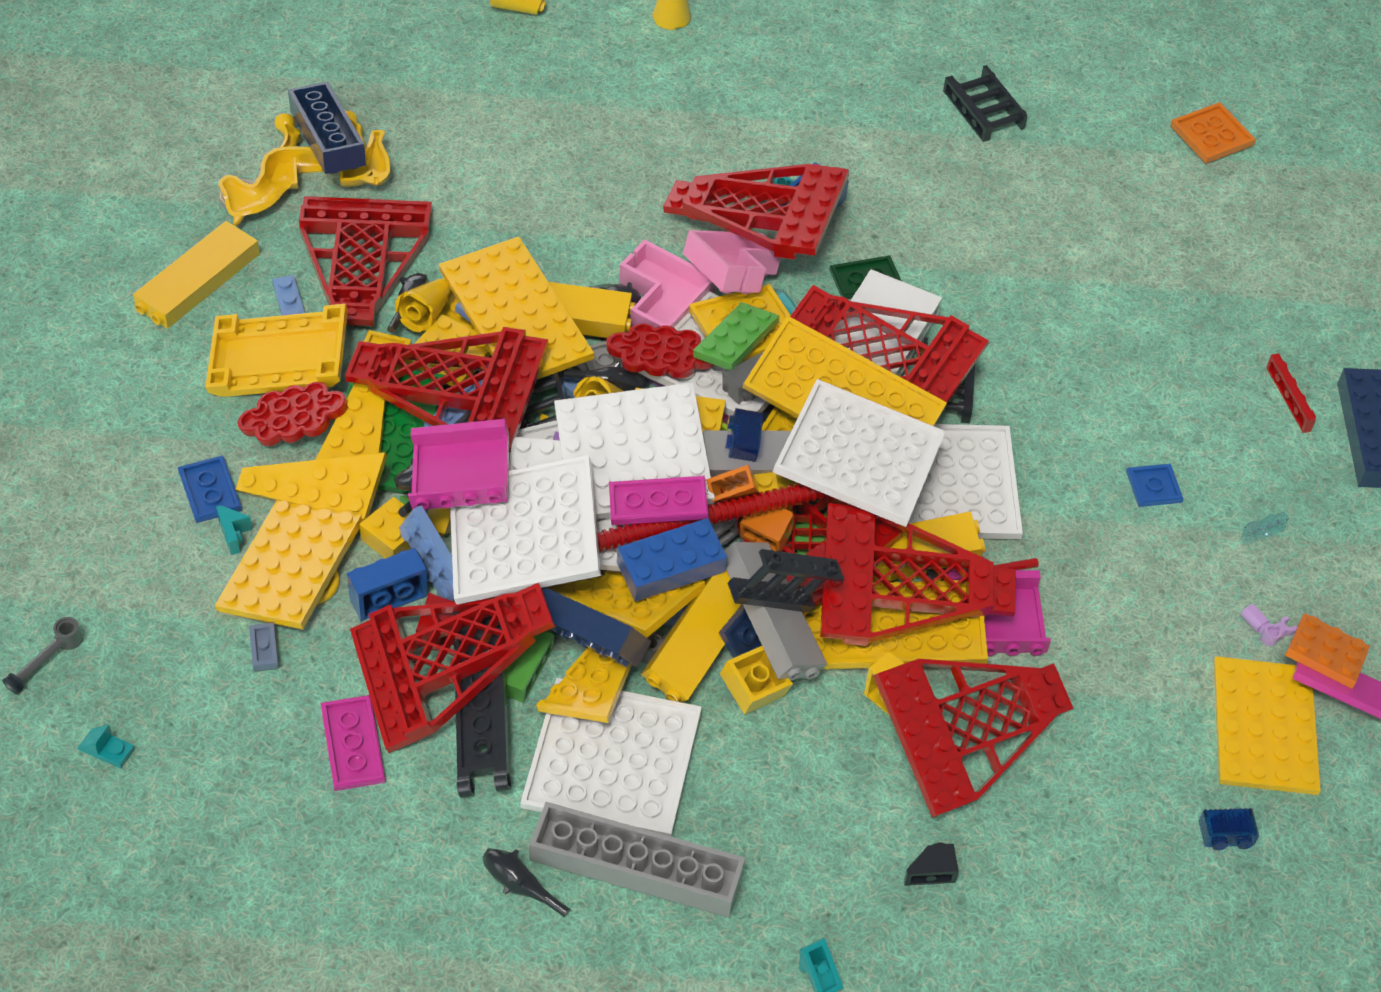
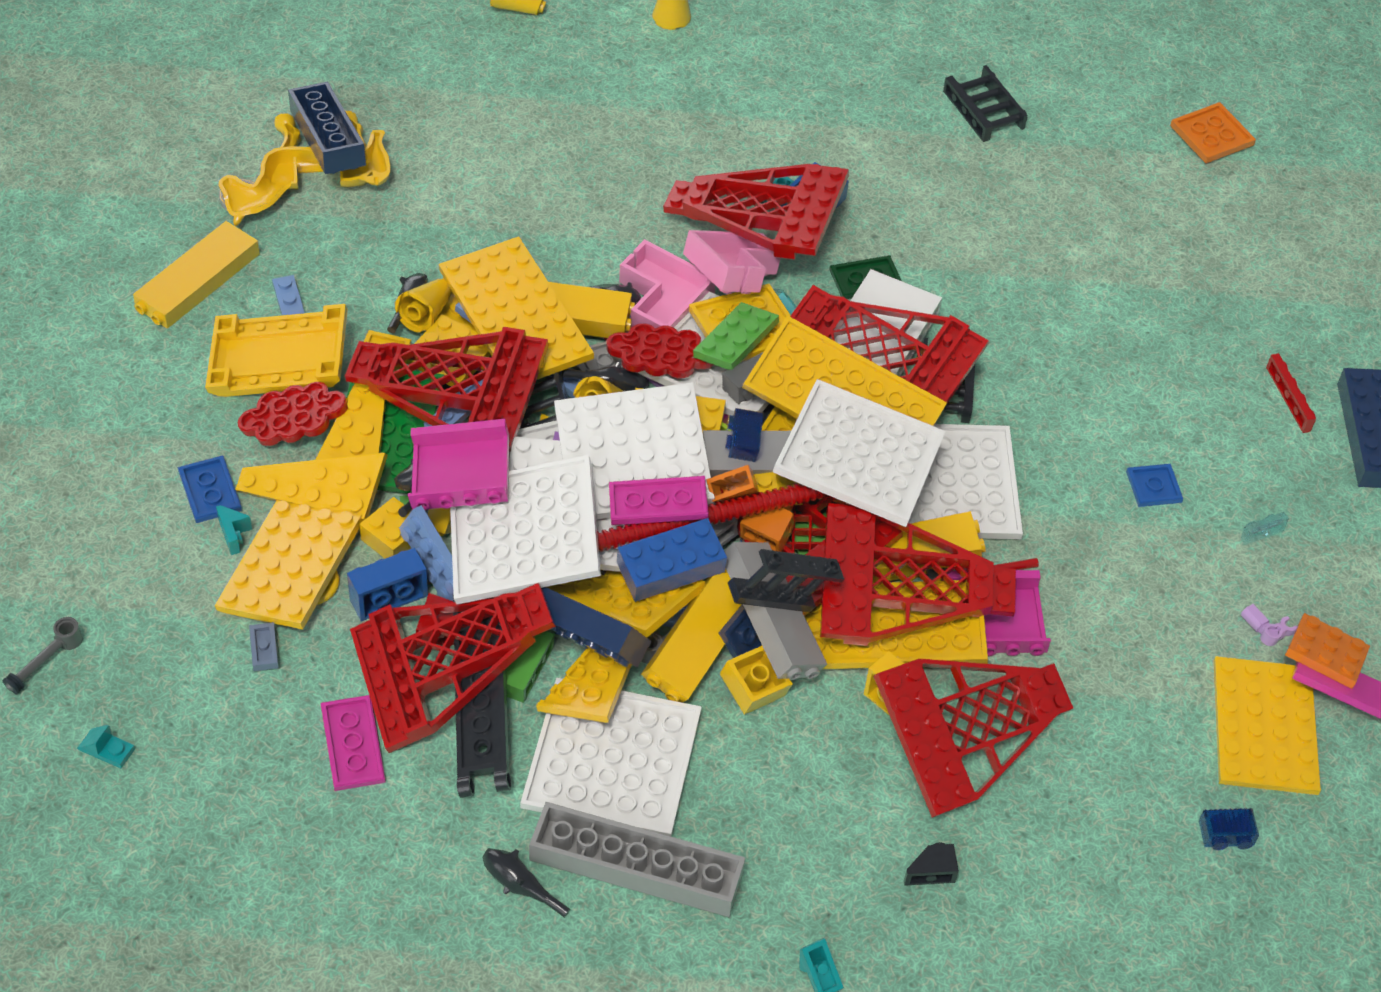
red wing [299,196,432,326] -> none

